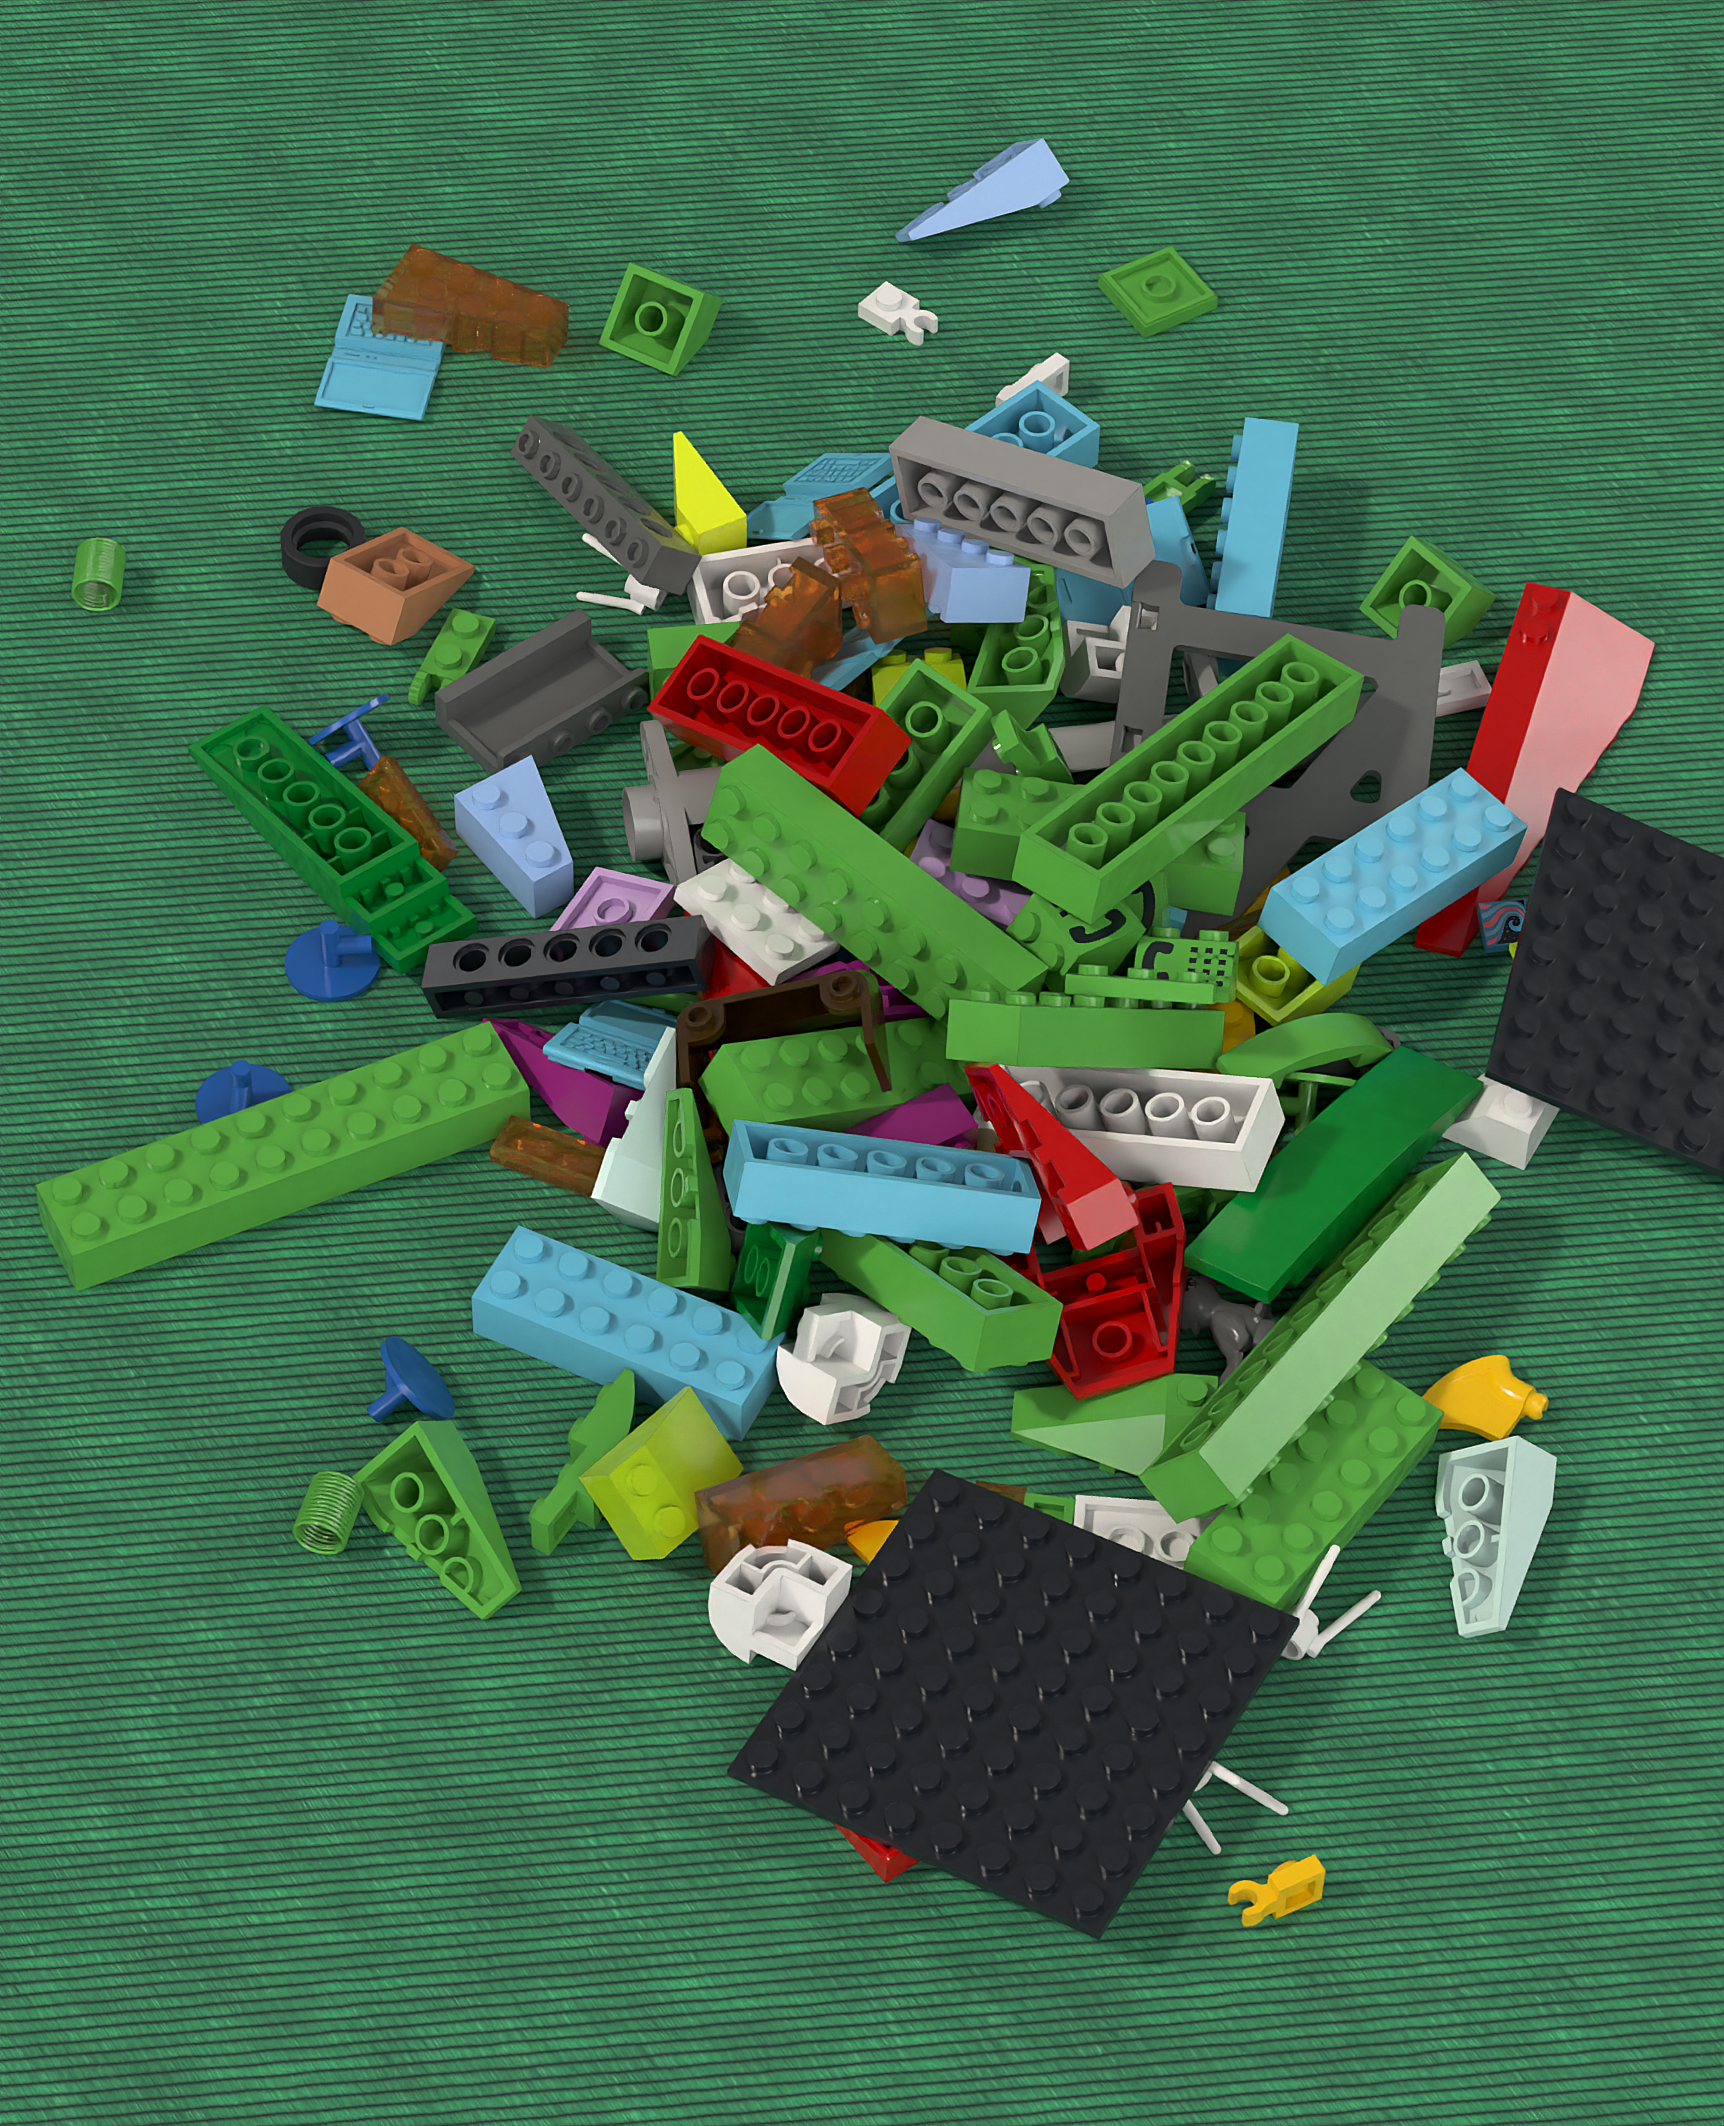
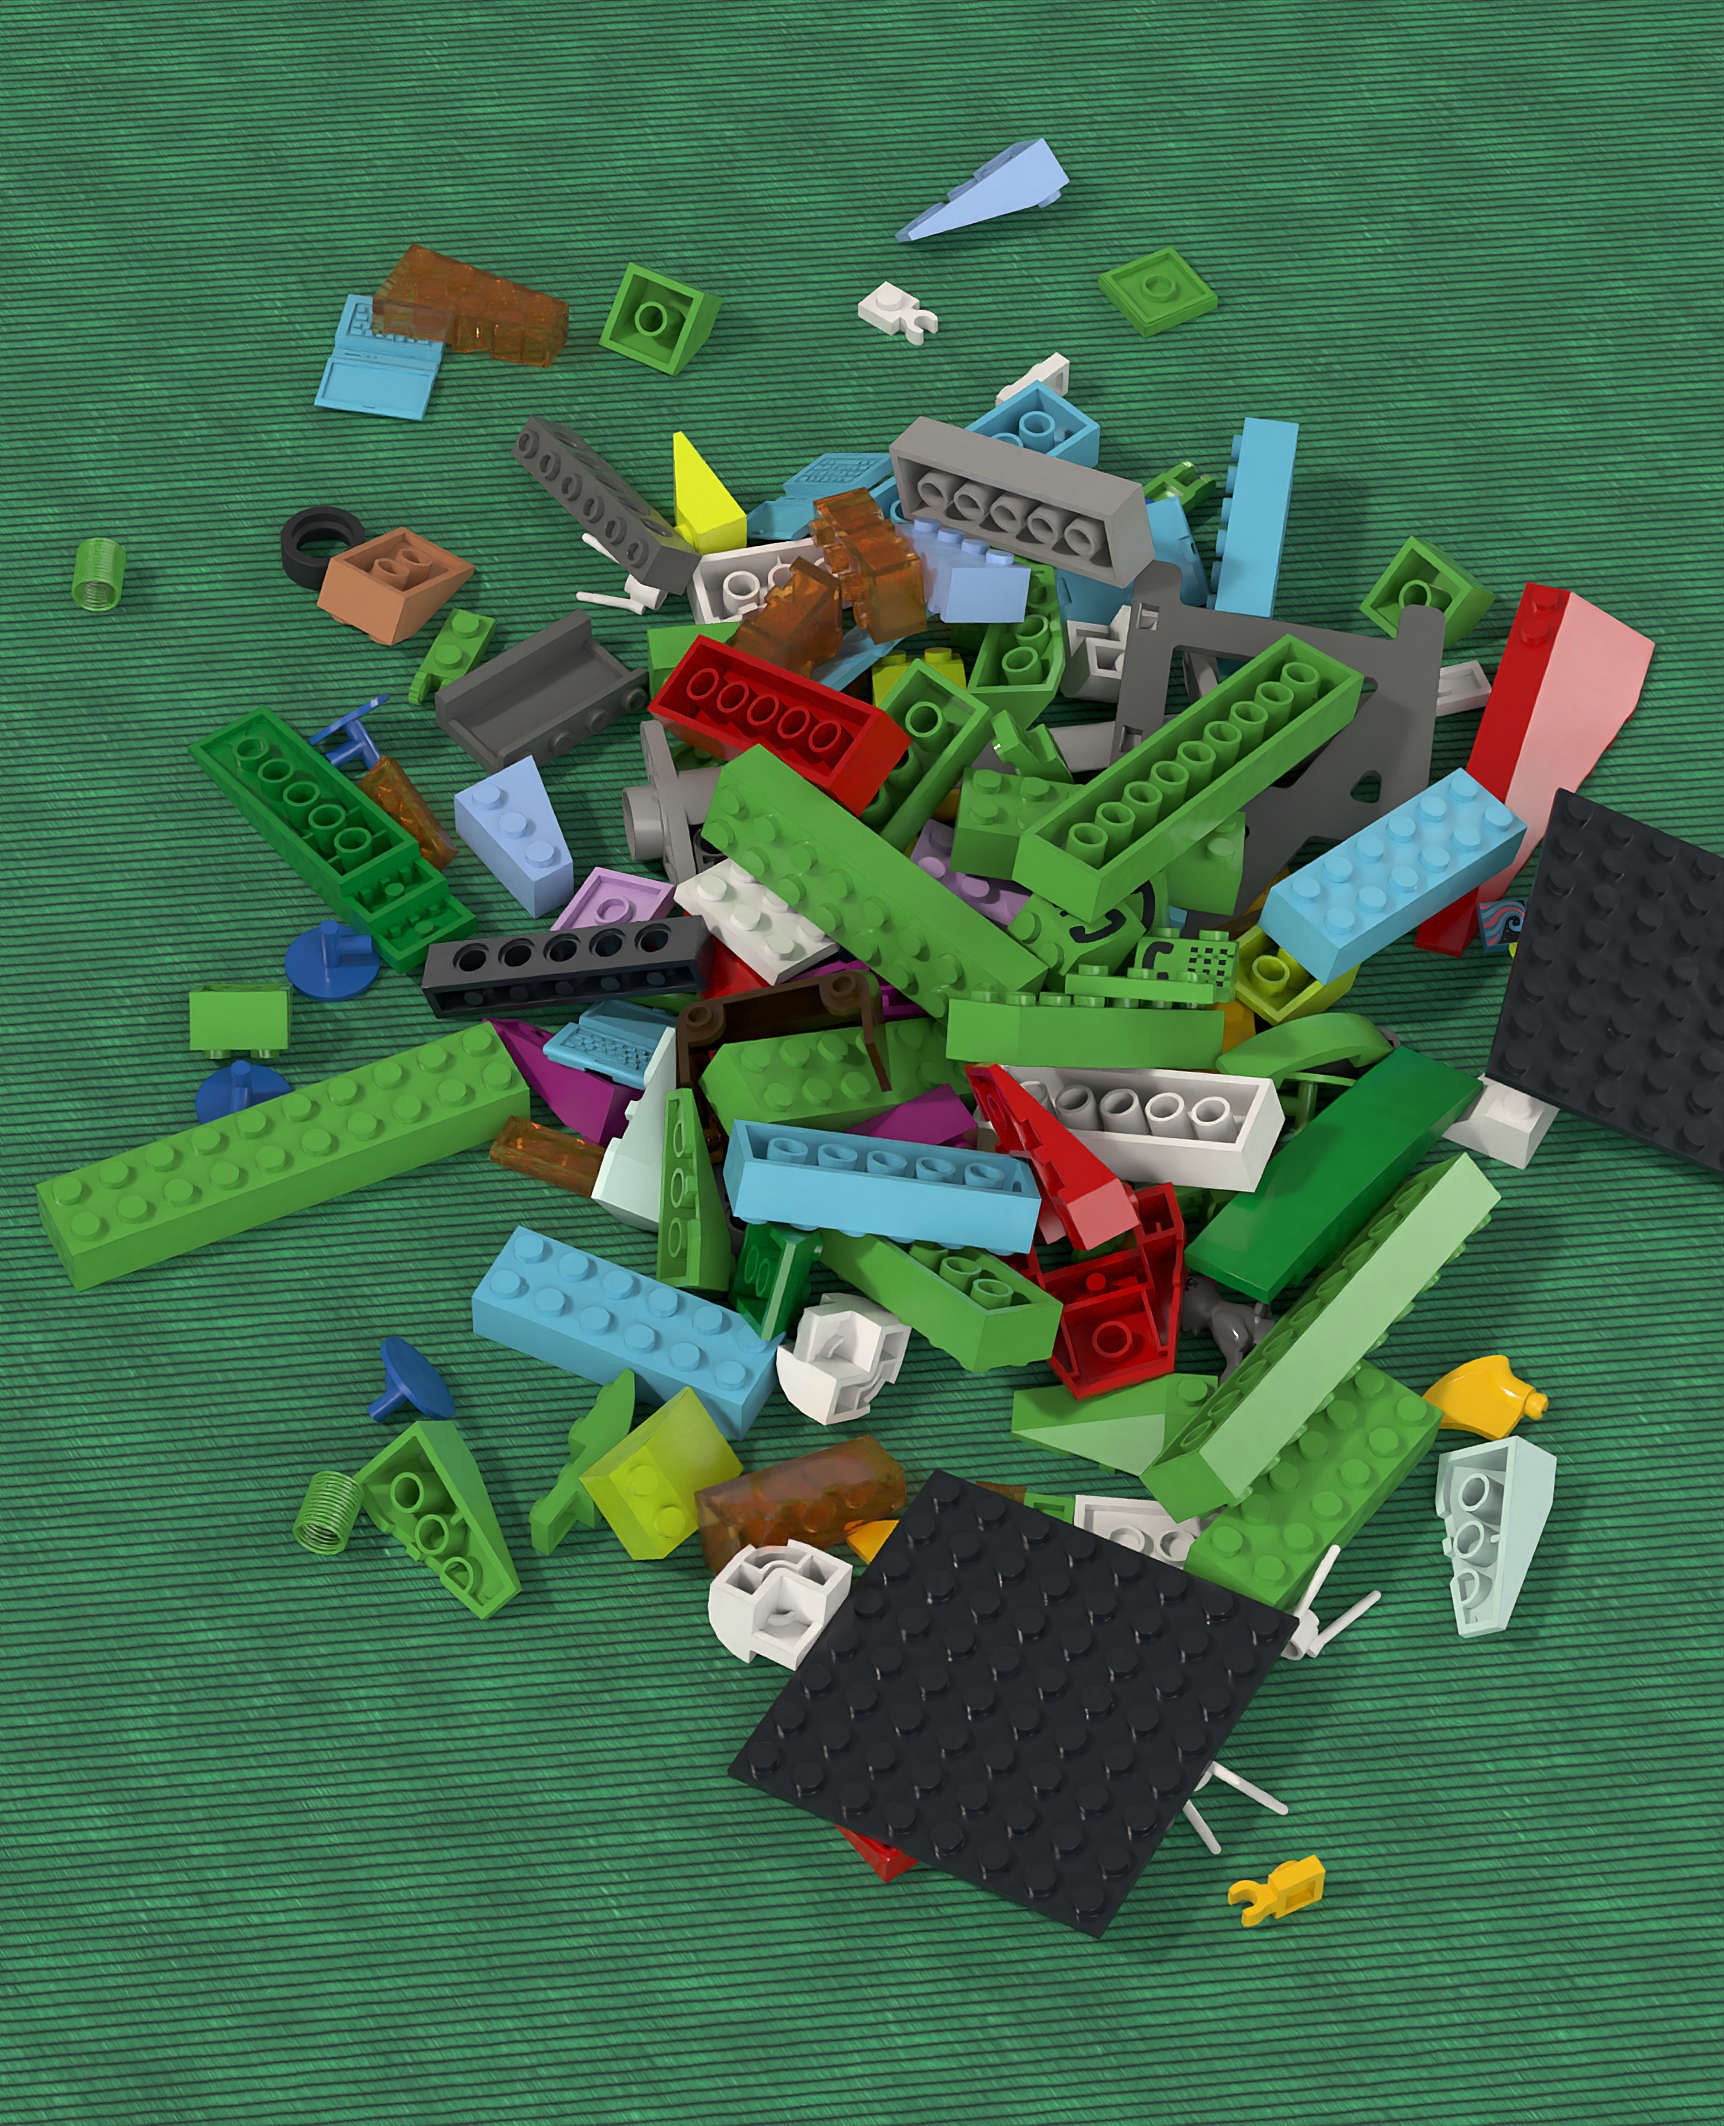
none -> bright green slope [189,983,293,1059]

